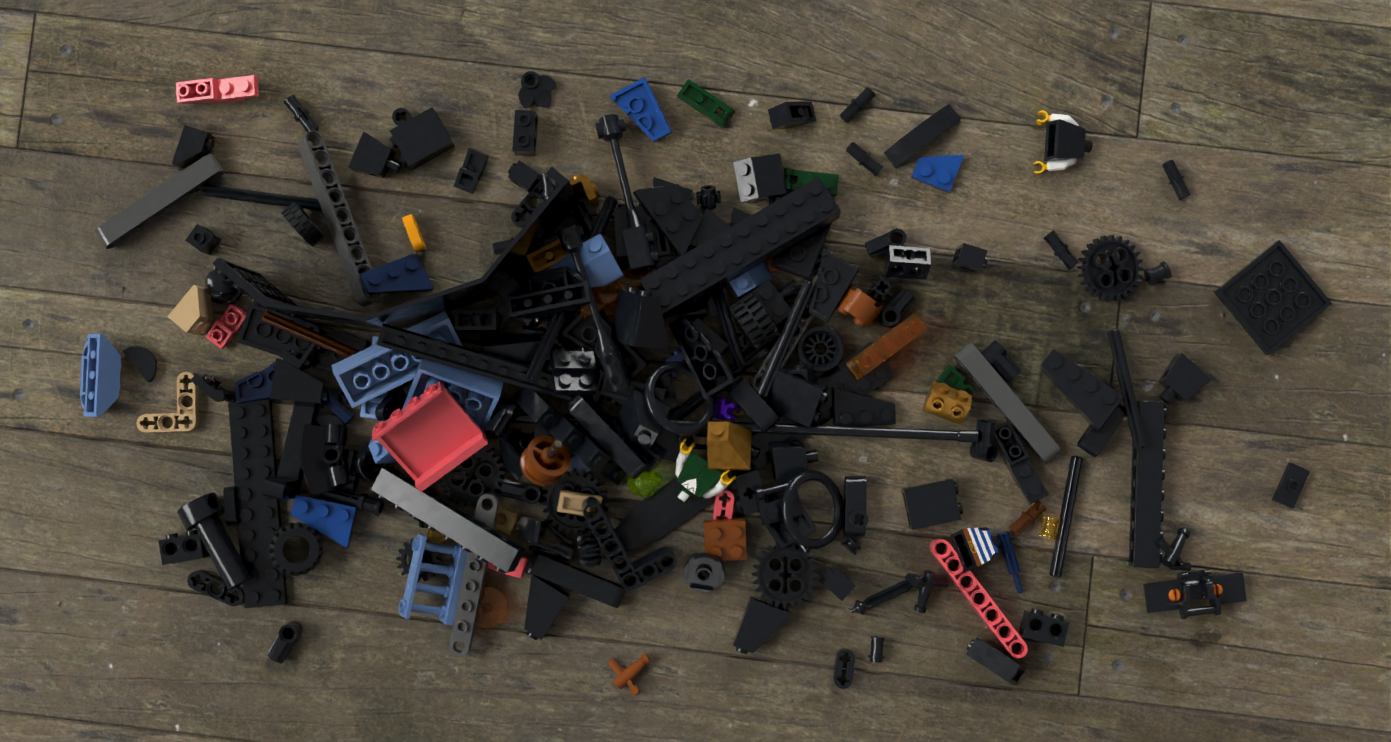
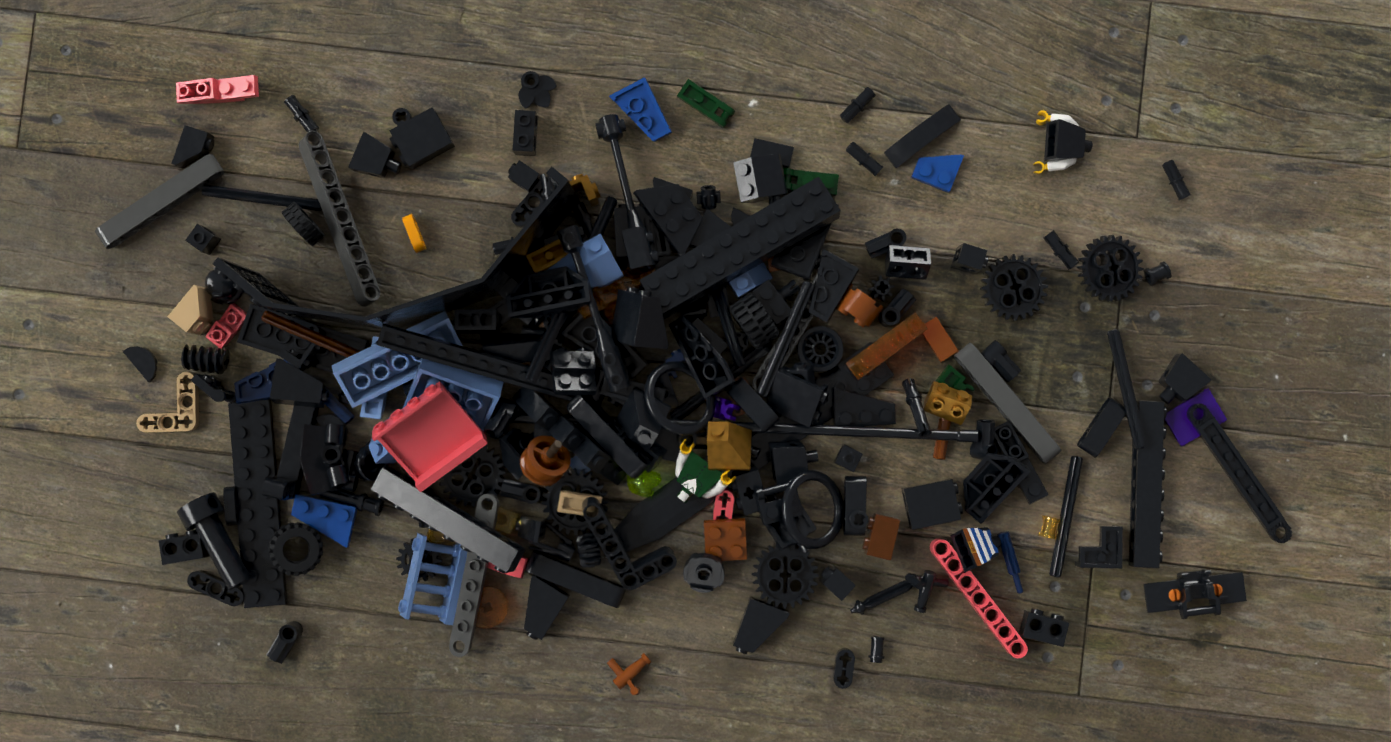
medium blue wedge [80,334,122,417] -> none
dark blue wing [359,253,434,295] -> none
black beam [375,391,407,422] -> none
black slope [453,148,489,194] -> none
black slope [768,102,816,129] -> none
black bush [841,536,861,555] -> none
black slope [966,637,1026,686] -> none
reddish brown axle [1009,501,1047,536] -> none
black wedge [1041,349,1124,433] -> none
black piece [1157,528,1192,571] -> none
black plate [1214,240,1332,355] -> none
black plate [1272,463,1310,509] -> none
none -> black piece [181,344,229,374]
none -> black tile [750,138,794,168]
none -> black brick [833,444,863,472]
none -> reddish brown brick [862,513,900,560]
none -> black pin [902,378,932,437]
none -> dark orange tile [919,317,958,362]
none -> dark orange axle [933,418,951,460]
none -> black wedge [963,453,1031,524]
none -> black gear [980,254,1048,321]
none -> black panel [1075,525,1123,569]
none -> dark purple piece [1164,388,1227,447]
none -> black plate [1187,404,1292,543]

